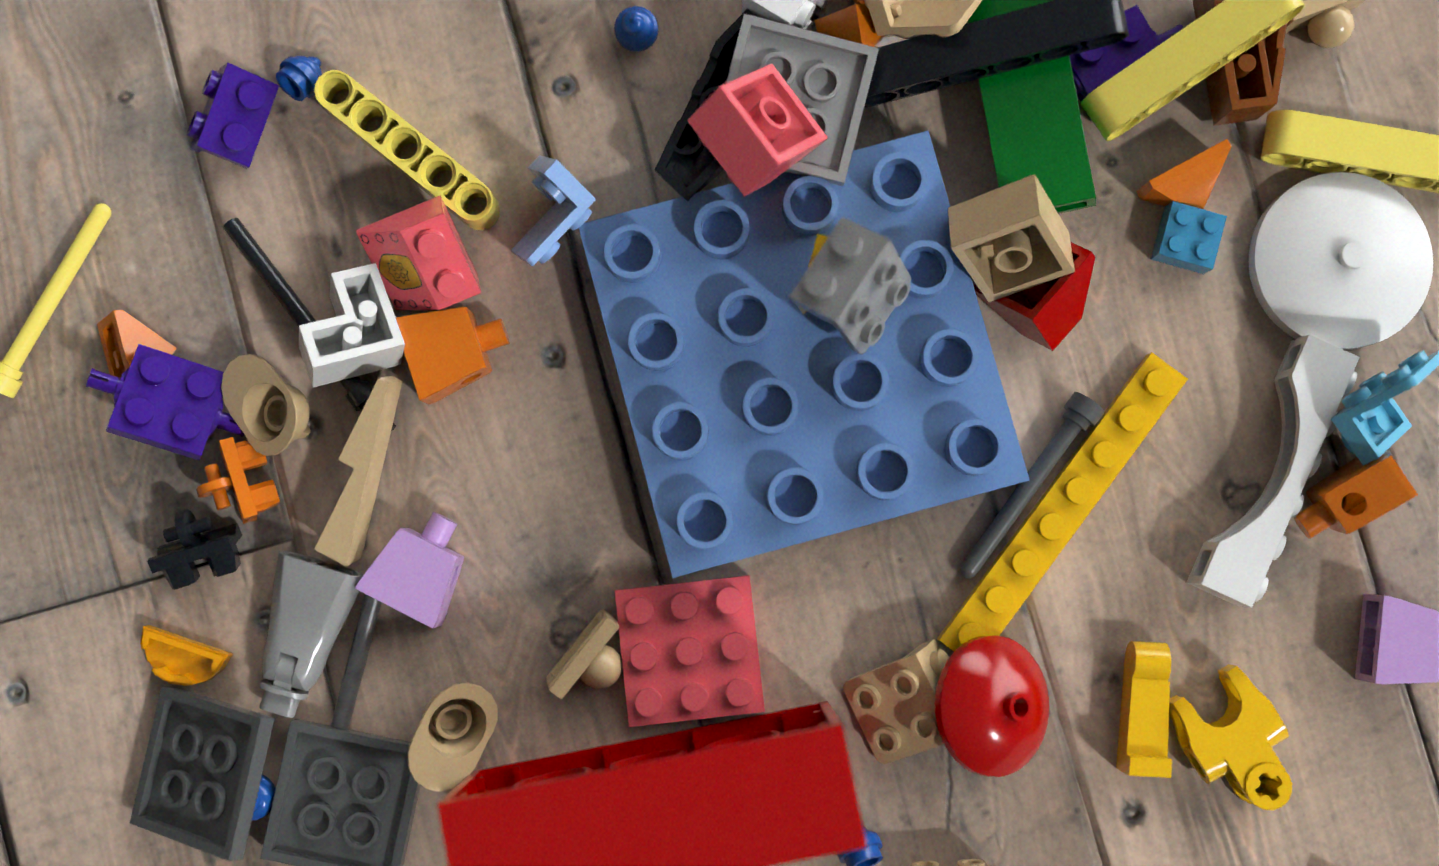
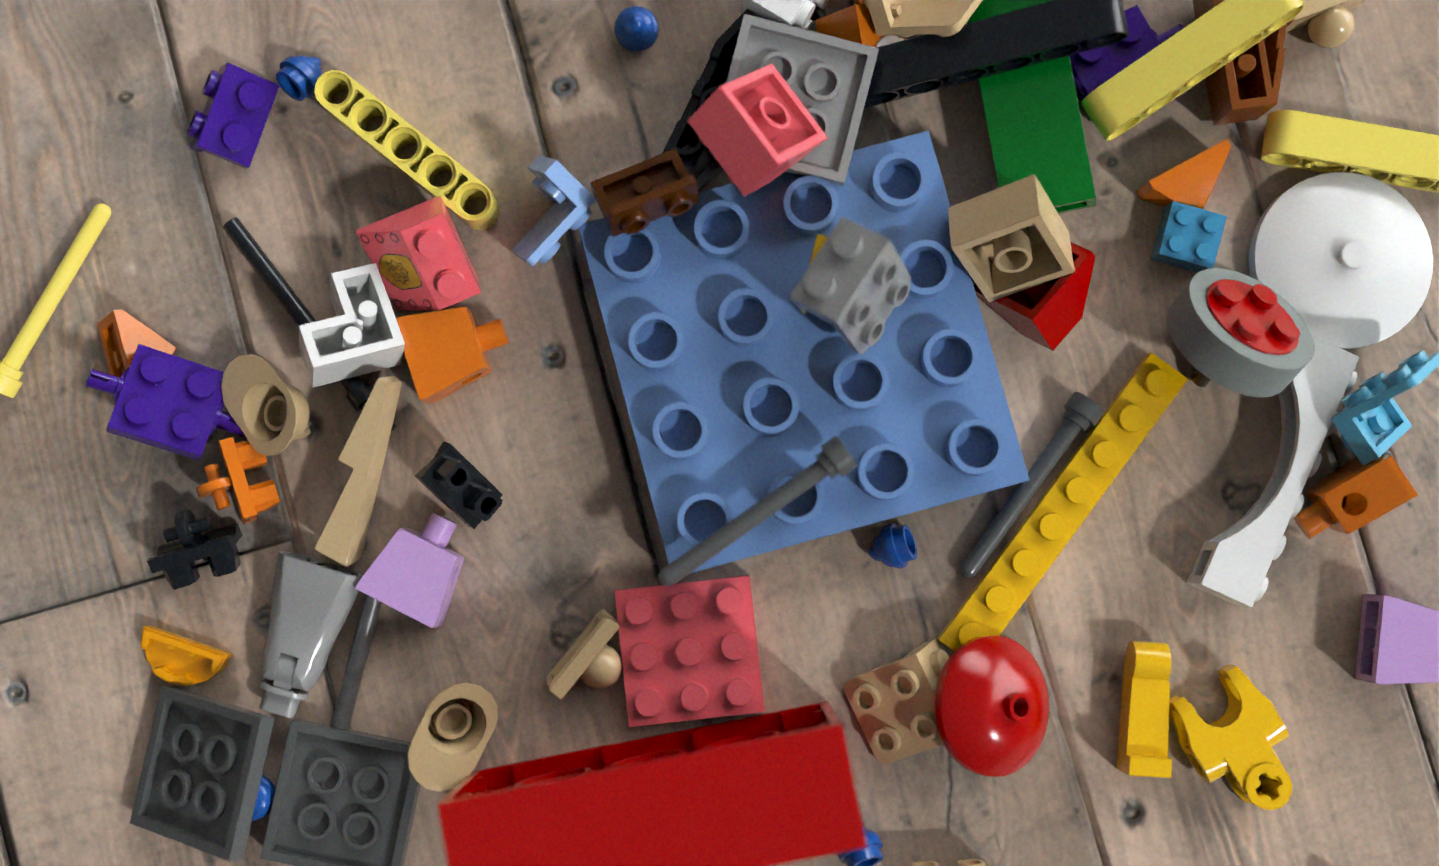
none -> black hips [415,441,503,529]
none -> reddish brown bracket [590,148,698,237]
none -> dark grey piece [658,436,858,586]
none -> blue plate [868,523,917,569]
none -> light grey wheel [1167,268,1314,398]

